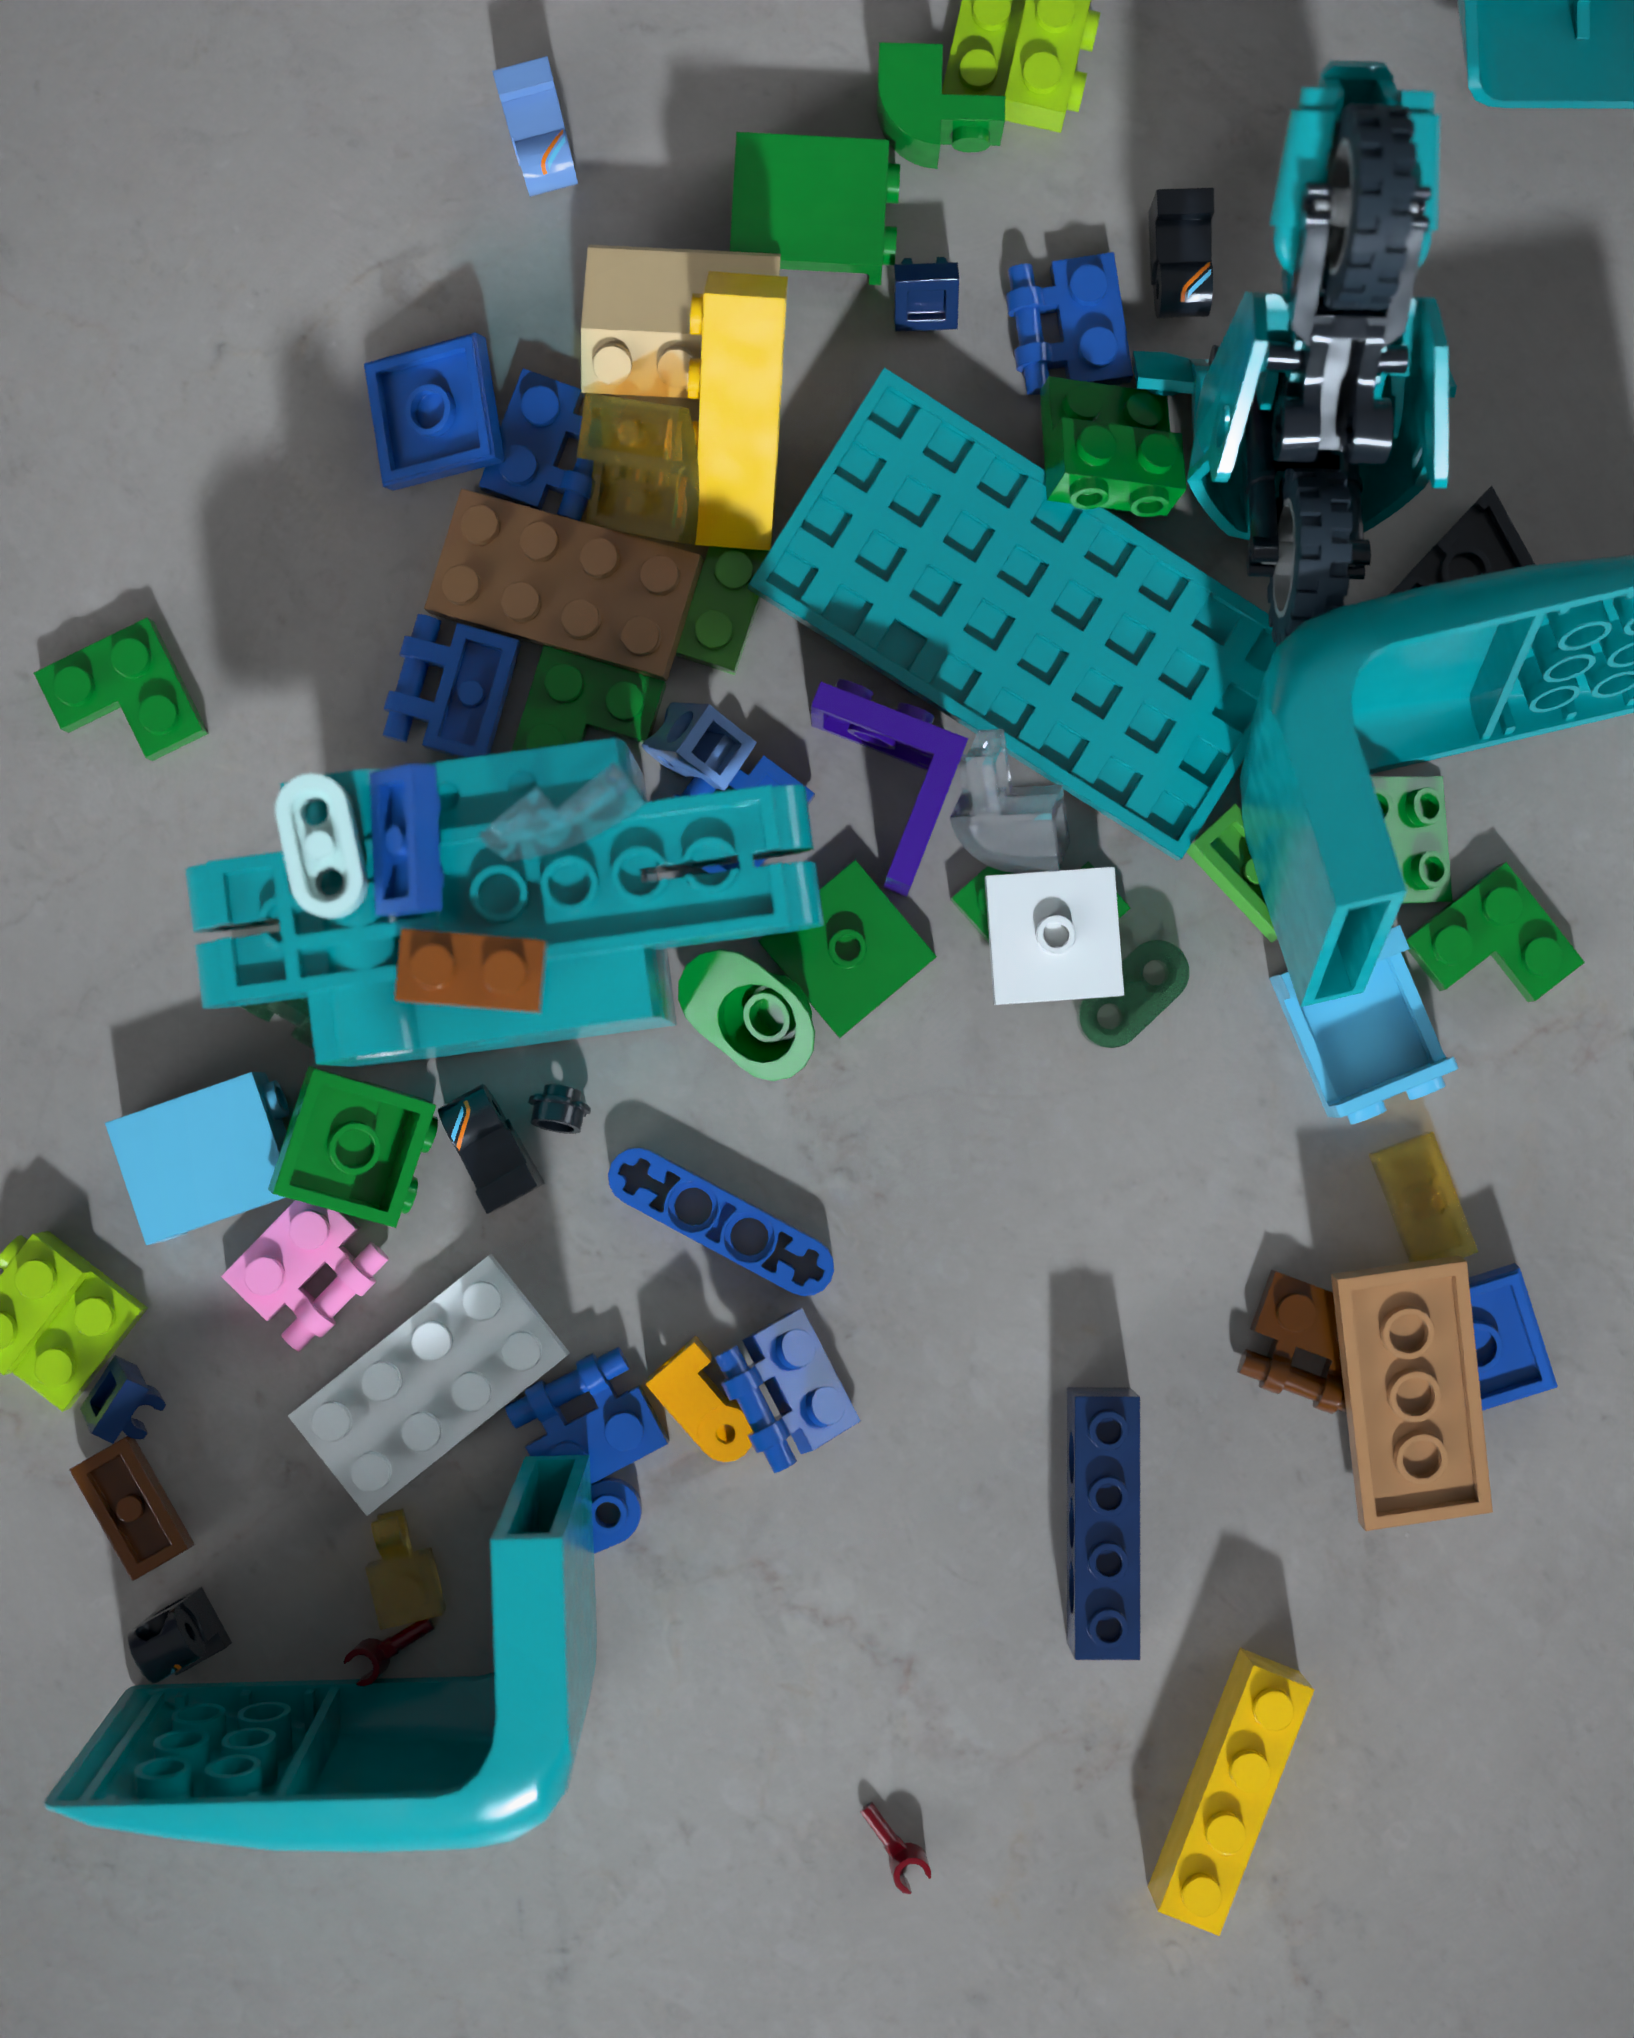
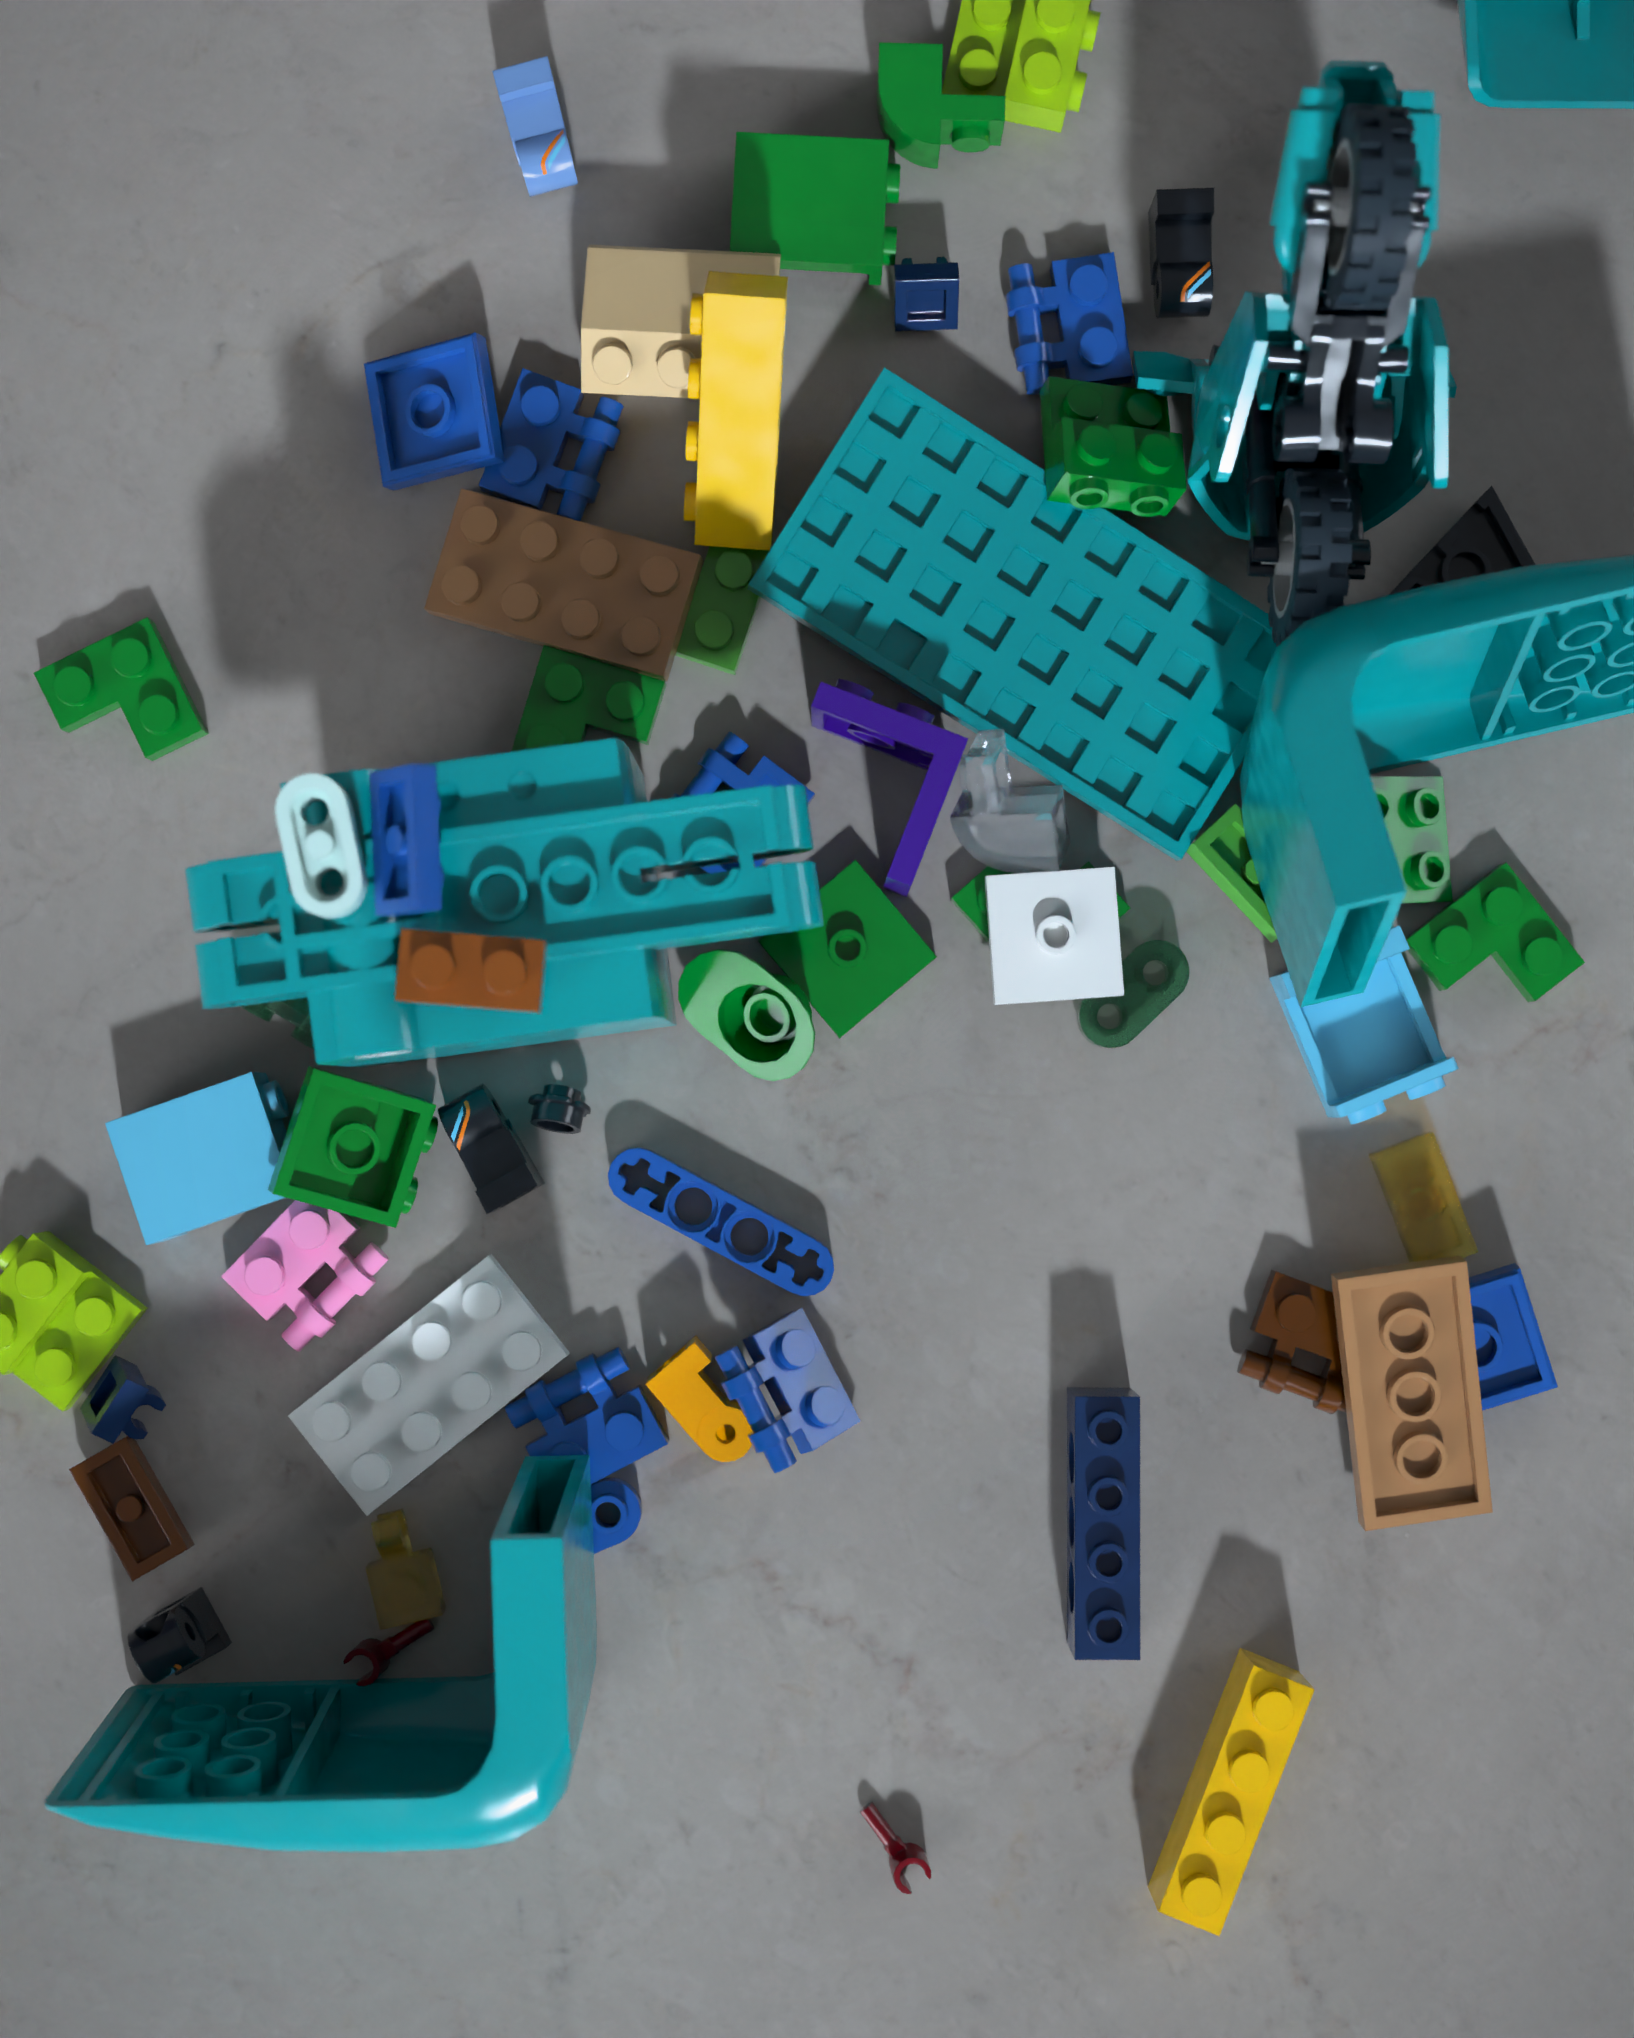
blue plate [382,614,521,758] -> none
clear light blue slope [479,762,644,862] -> none
clear yellow slope [577,393,699,544] -> none
medium blue leg [642,702,757,790] -> none

